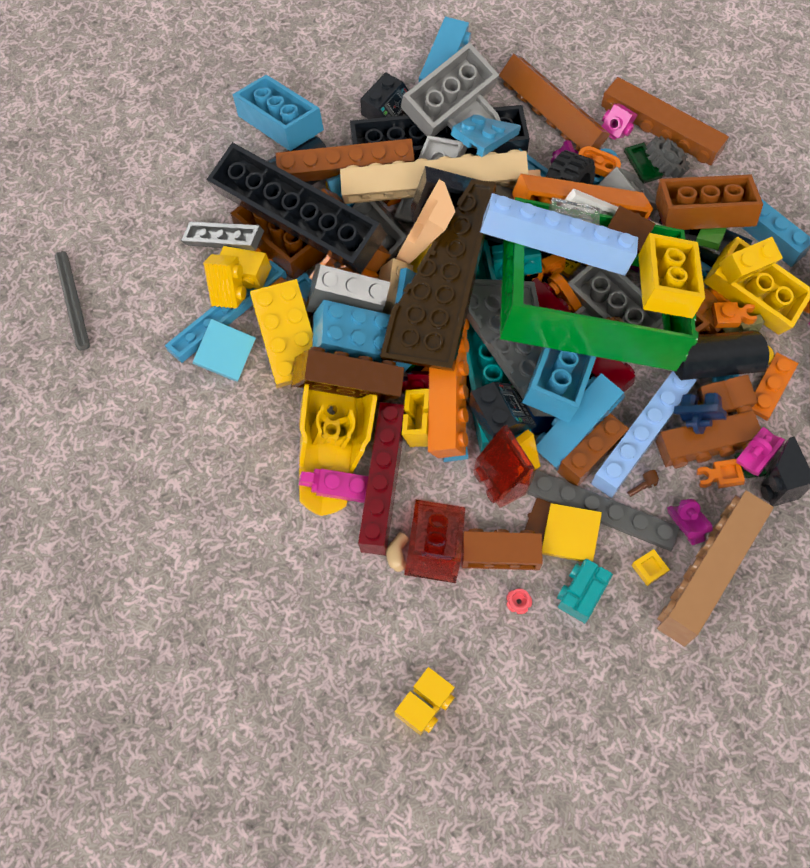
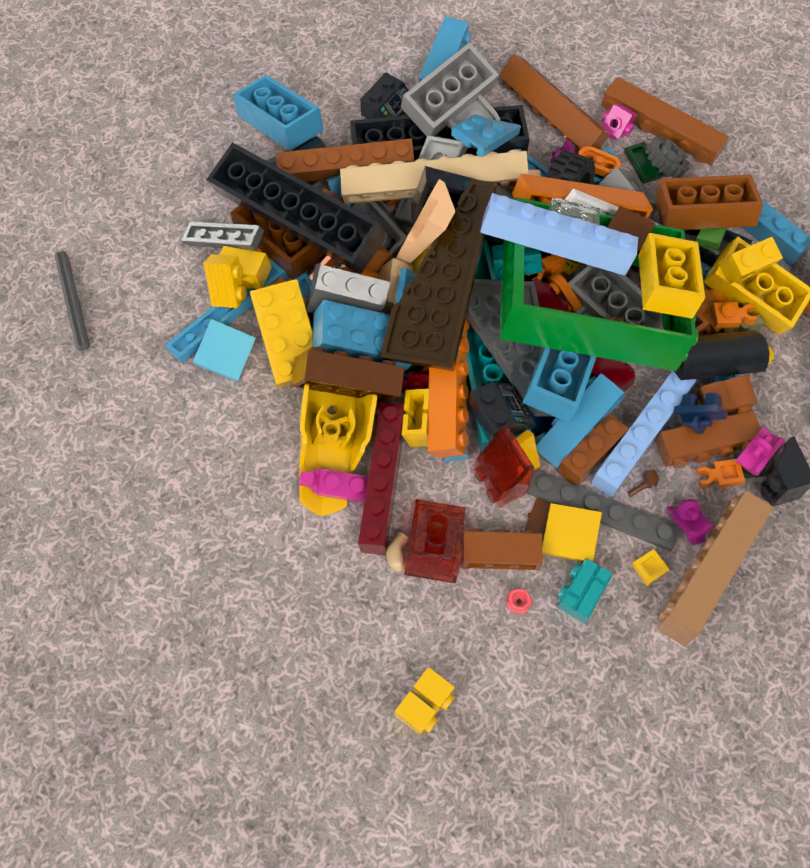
orange plate [752,352,799,421] -> none

